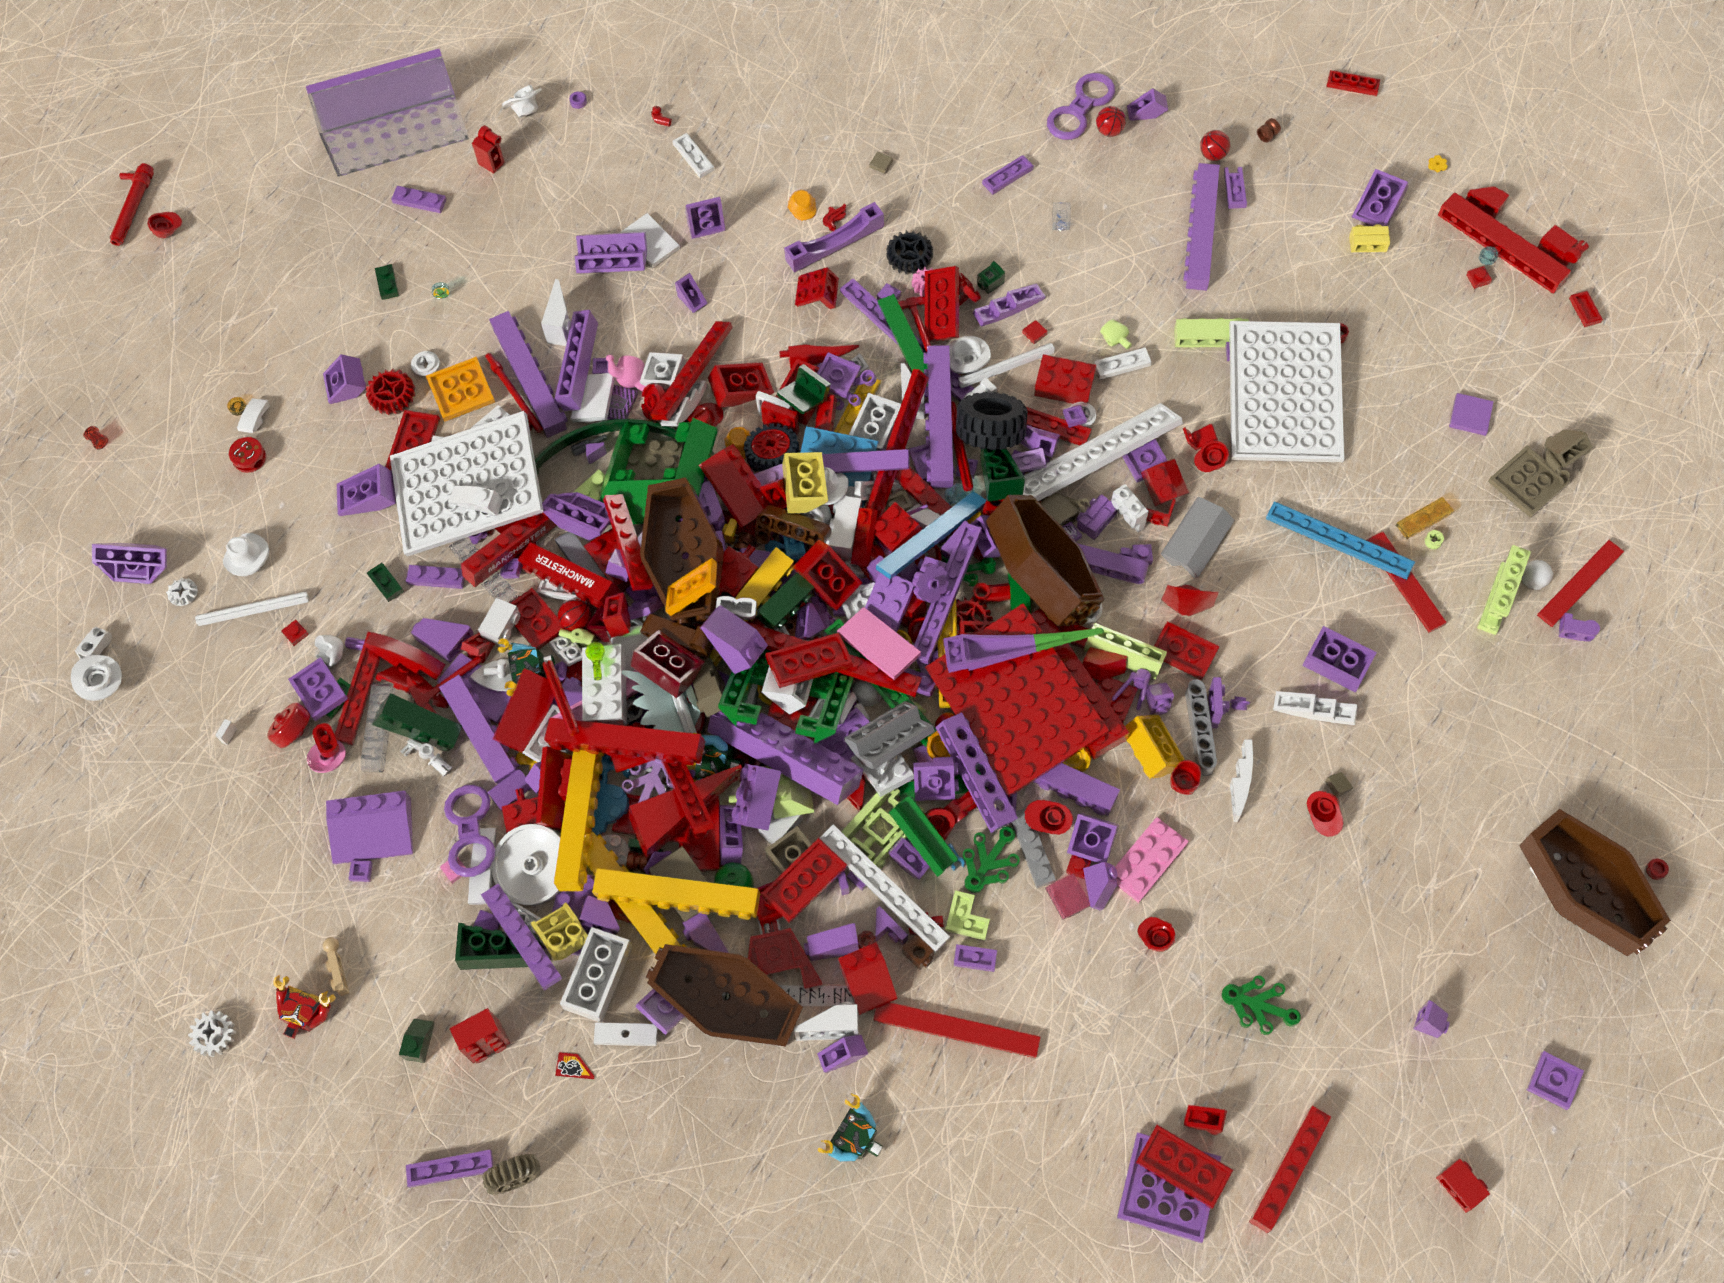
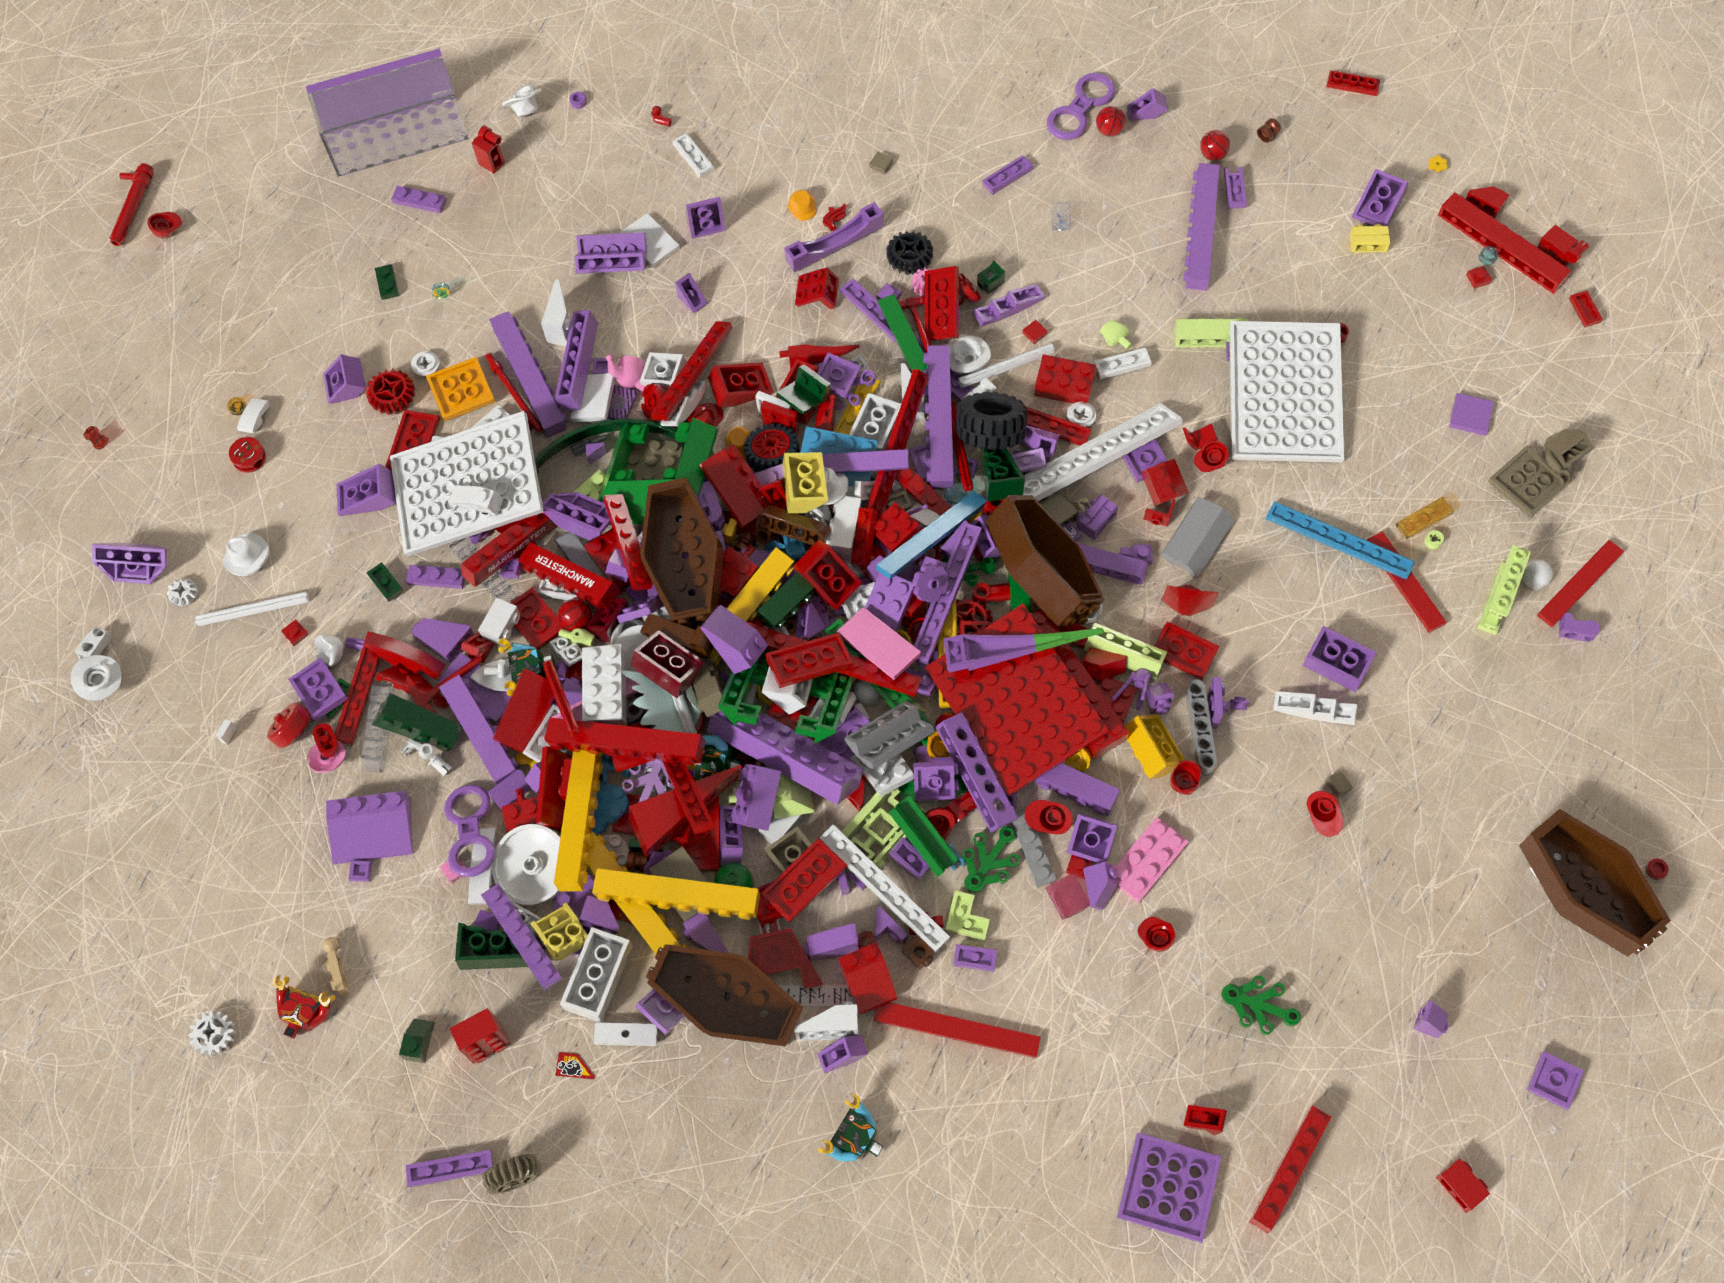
clear neon green plate [585,642,605,680] -> none
red slope [602,592,631,638] -> none
light orange plate [665,558,717,616] -> none
white brick [716,596,757,620] -> none
medium lavender tile [1063,405,1087,427] -> none
white plate [1111,484,1148,532] -> none
red tile [1136,1124,1233,1209] -> none
white slope [1230,740,1253,822] -> none

